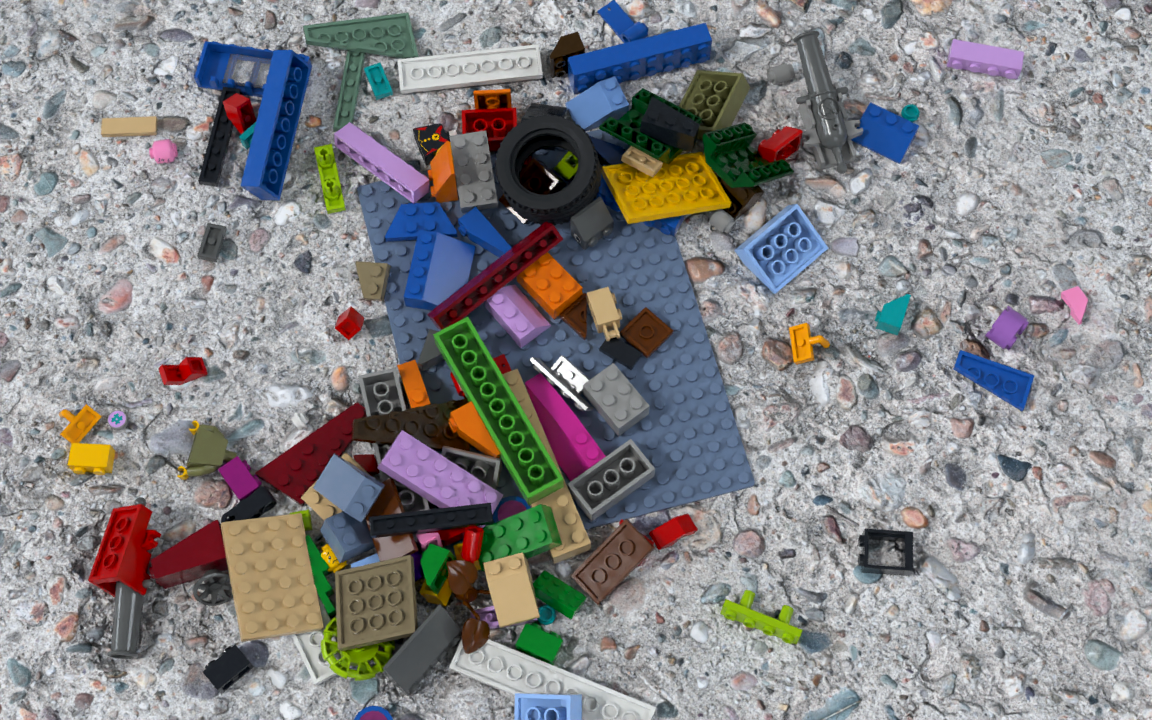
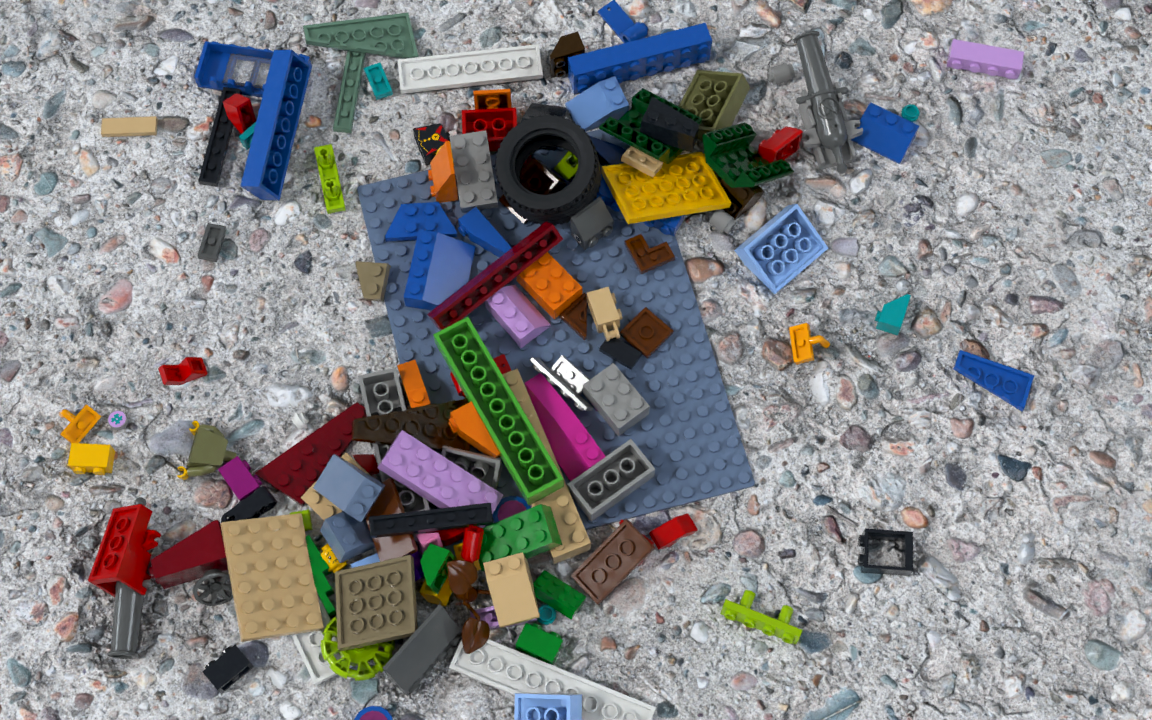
bright pink head [149,139,178,164] -> none
lavender brick [334,122,429,204] -> none
red panel [335,306,365,340] -> none
dark grey slope [418,329,445,371] -> none
medium lavender brick [985,305,1029,350] -> none
bright pink slope [1061,286,1088,325] -> none
none -> reddish brown plate [624,234,675,274]

